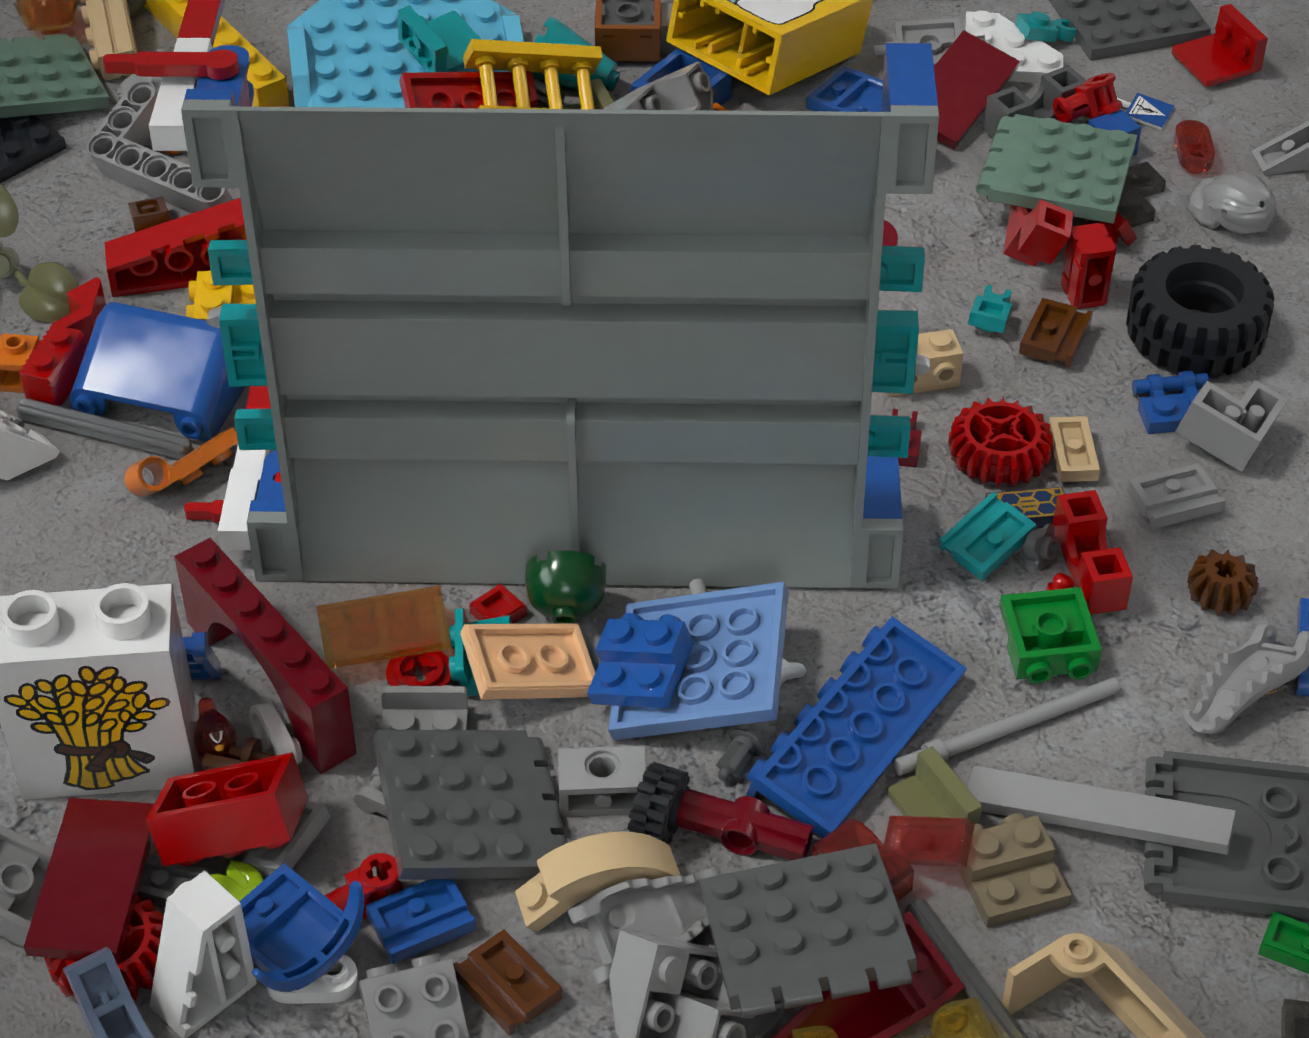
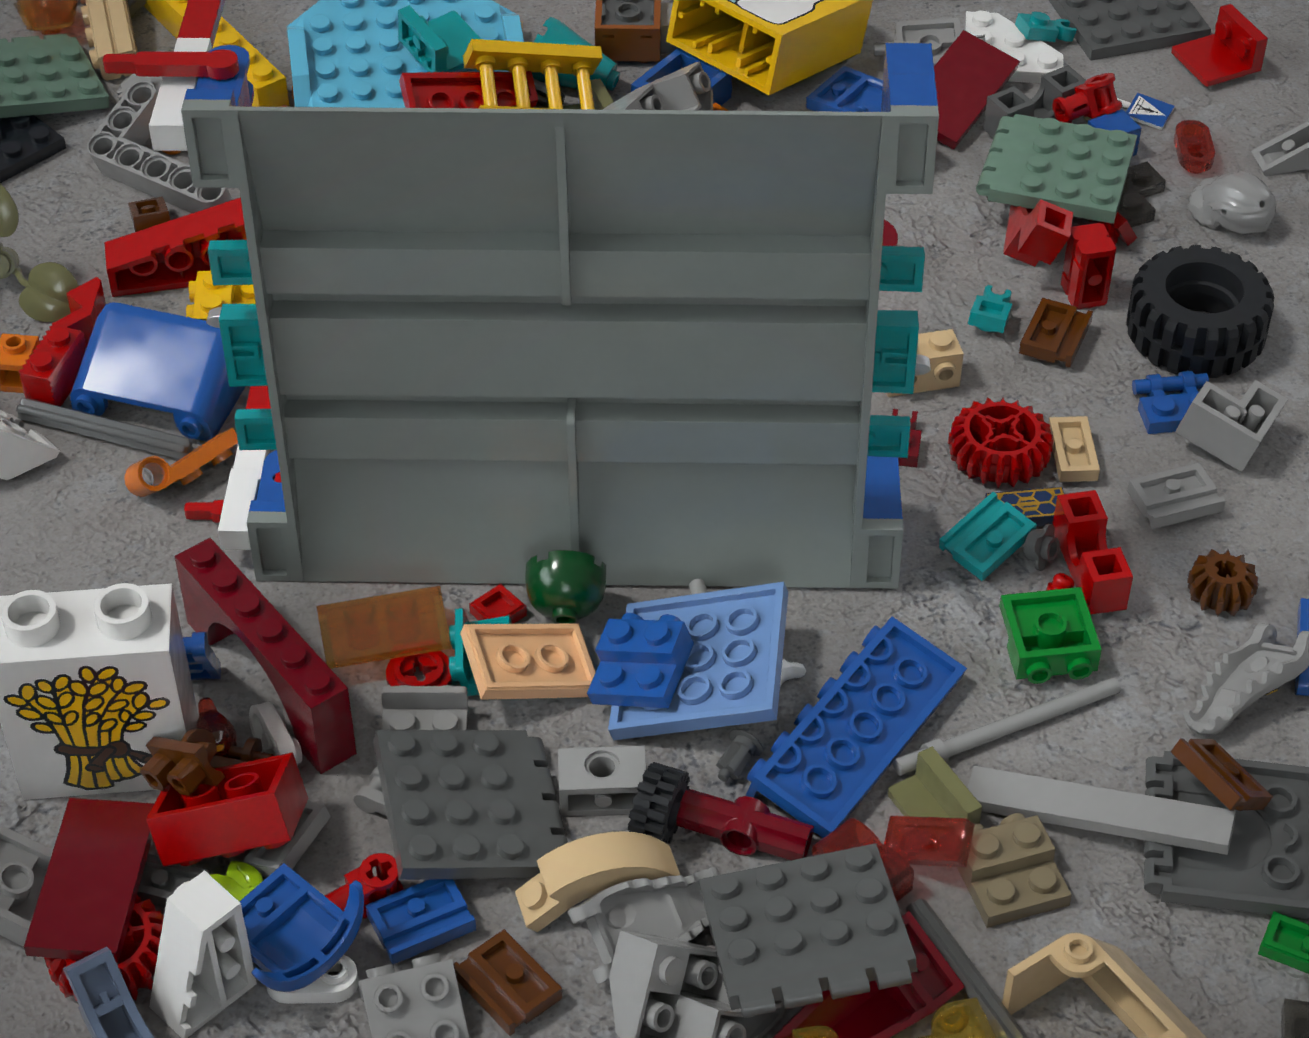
none -> reddish brown hips [140,728,225,796]
none -> reddish brown plate [1171,738,1273,811]

